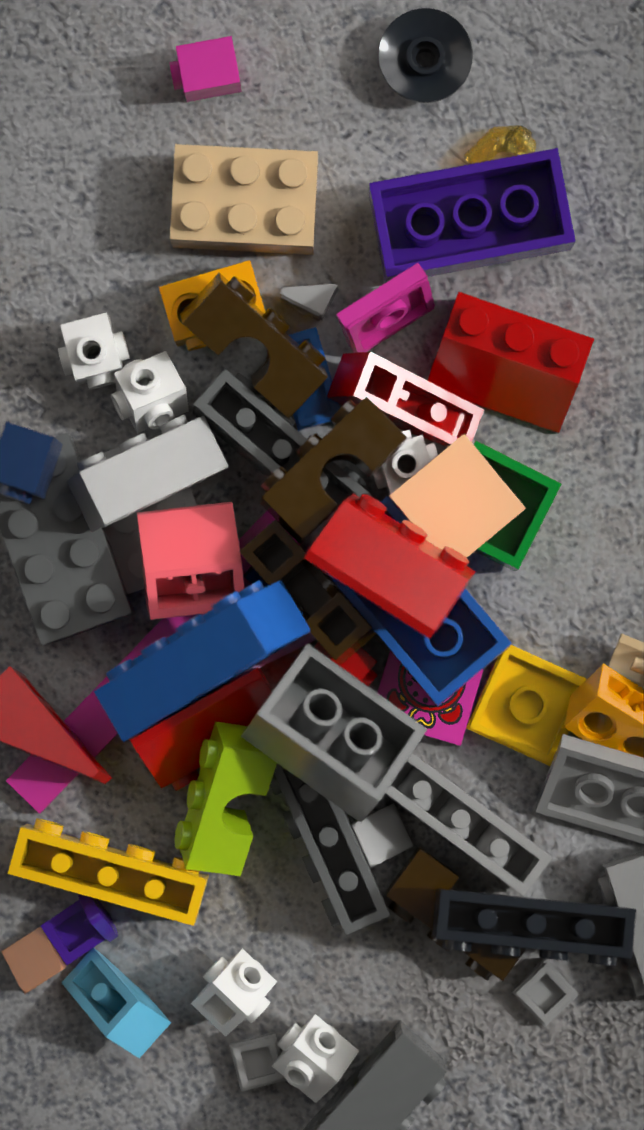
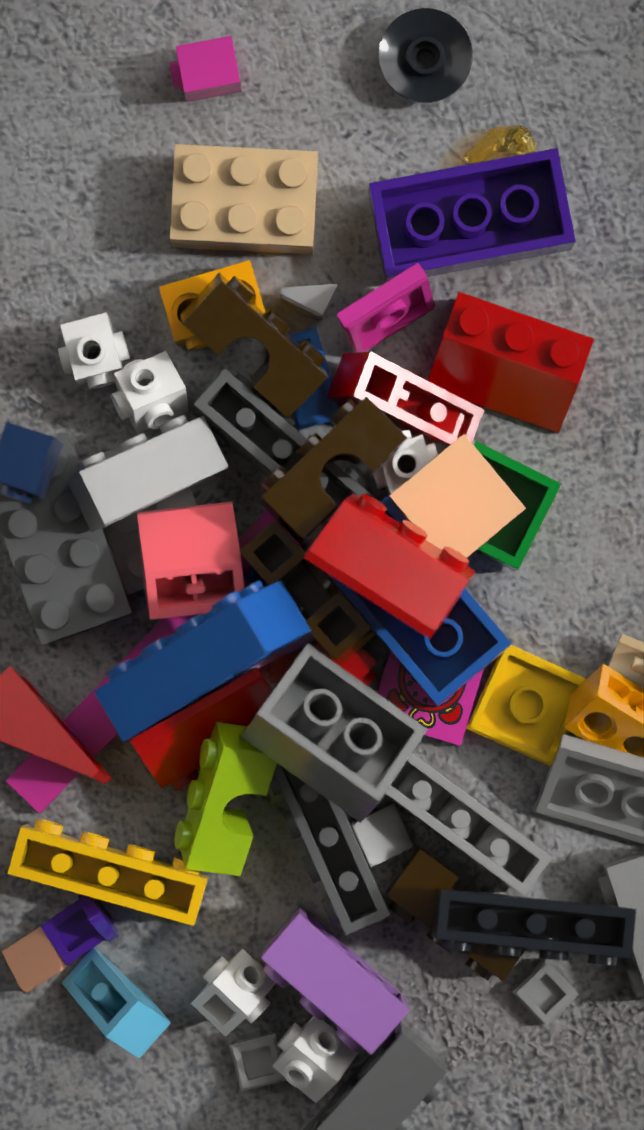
none -> medium lavender brick [261,905,410,1055]

